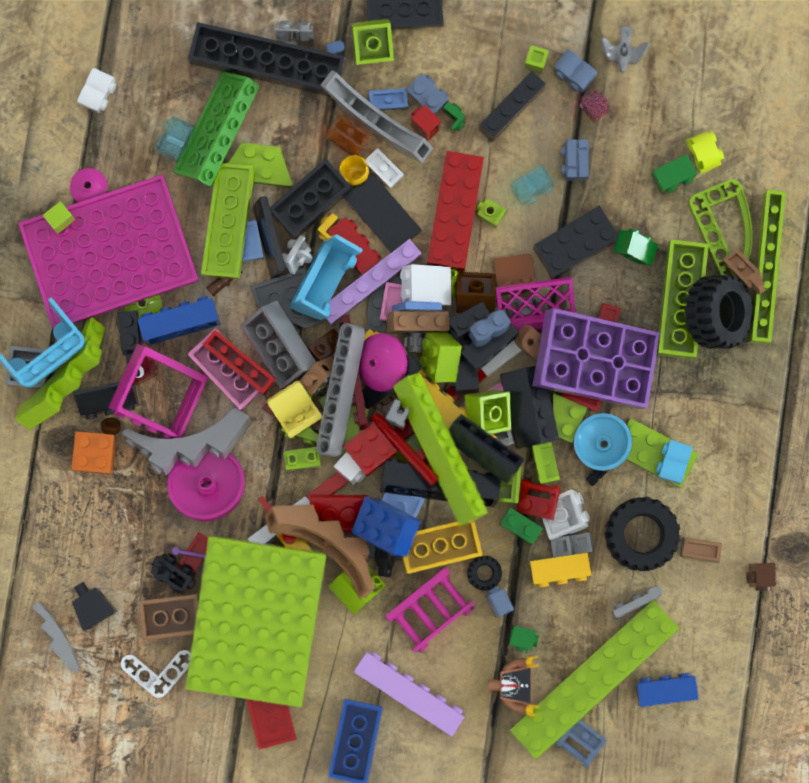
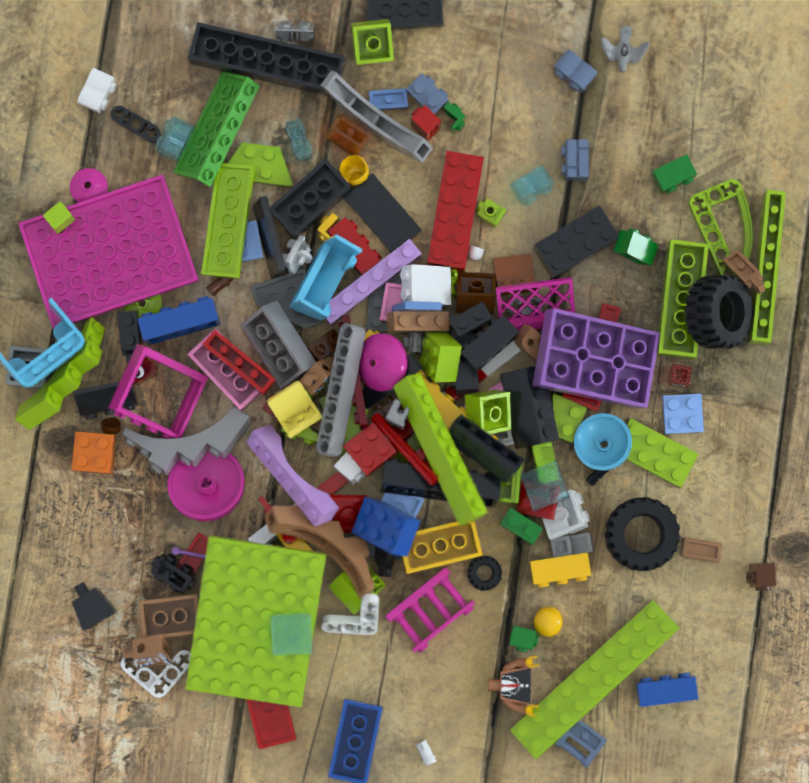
light grey slope [33,601,81,673] -> none
lime hips [284,447,322,472] -> none
medium blue piece [326,40,345,54] -> none
lavender brick [354,651,465,736] -> none
white plate [365,148,404,189] -> none
sand blue brick [469,310,510,347] -> none
black brick [479,71,546,142] -> none
sand blue brick [486,586,514,617] -> none
lime panel [524,45,549,74] -> none
clear pink brick [580,90,610,123] -> none
light grey hinge [612,586,662,619] -> none
medium azure brick [655,440,693,485] -> none
neon yellow cylinder [685,131,724,174] -> none
none -> black beam [111,106,161,143]
none -> medium nougat torso [124,634,173,667]
none -> lavender arch [246,425,339,526]
none -> clear light blue tile [271,613,313,655]
none -> clear light blue brick [286,118,313,162]
none -> white beam [321,593,379,635]
none -> white pin [415,740,437,766]
none -> white hinge [468,245,484,260]
none -> clear light blue tile [521,460,570,511]
none -> yellow hair [533,606,563,637]
none -> light blue plate [662,394,704,434]
none -> clear red brick [667,364,692,388]

